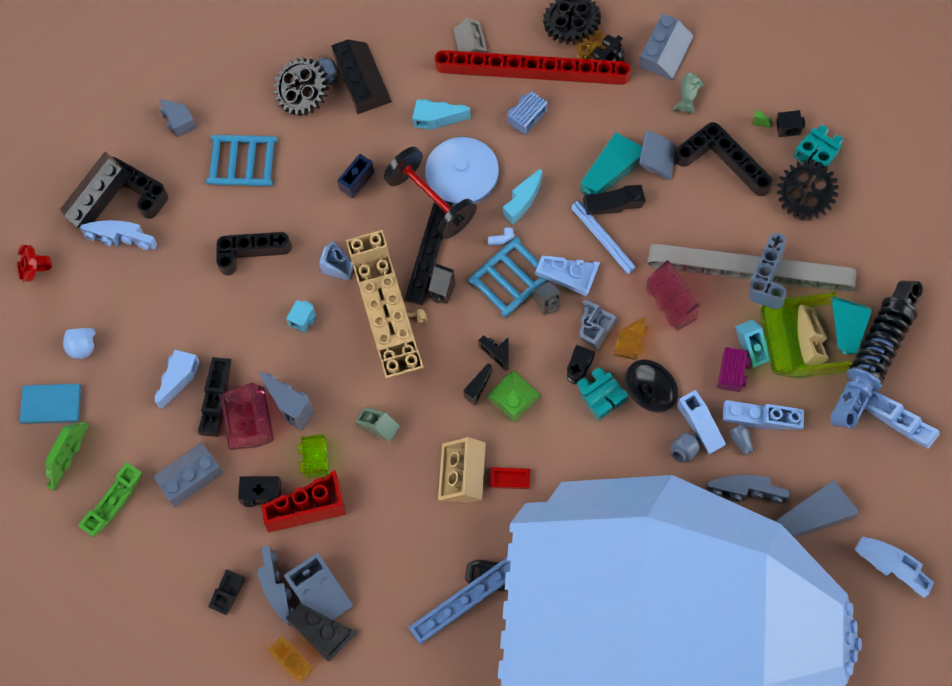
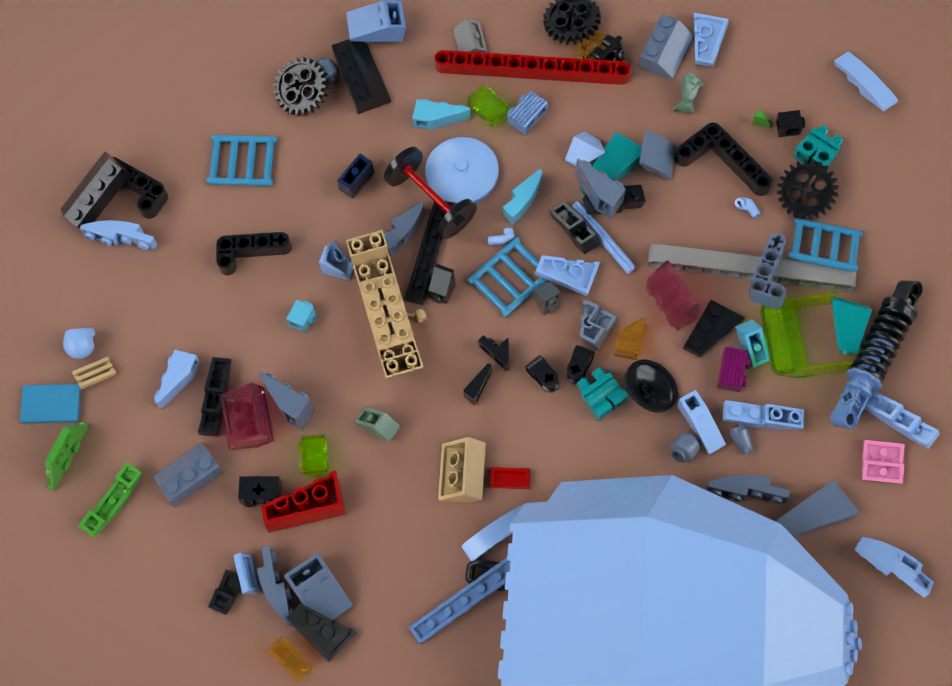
red tile [17,245,52,282] -> none
sand blue slope [159,99,197,137] -> none
bright green slope [486,370,541,422] -> none
tan slope [798,305,828,368] -> none
none -> tan tile [72,357,116,390]
none -> light blue tile [233,553,260,595]
none -> medium blue slope [346,0,406,42]
none -> sand blue slope [384,202,425,256]
none -> light blue slope [461,504,524,561]
none -> clear neon green brick [468,85,509,128]
none -> black piece [525,355,559,393]
none -> black slope [549,201,600,254]
none -> light blue slope [565,132,606,167]
none -> sand blue slope [575,158,626,219]
none -> black wing [683,300,745,357]
none -> light blue wing [694,13,729,68]
none -> light blue arm [735,197,761,219]
none -> dark azure bar [787,218,863,272]
none -> light blue slope [834,51,898,111]
none -> bright pink slope [862,440,905,484]

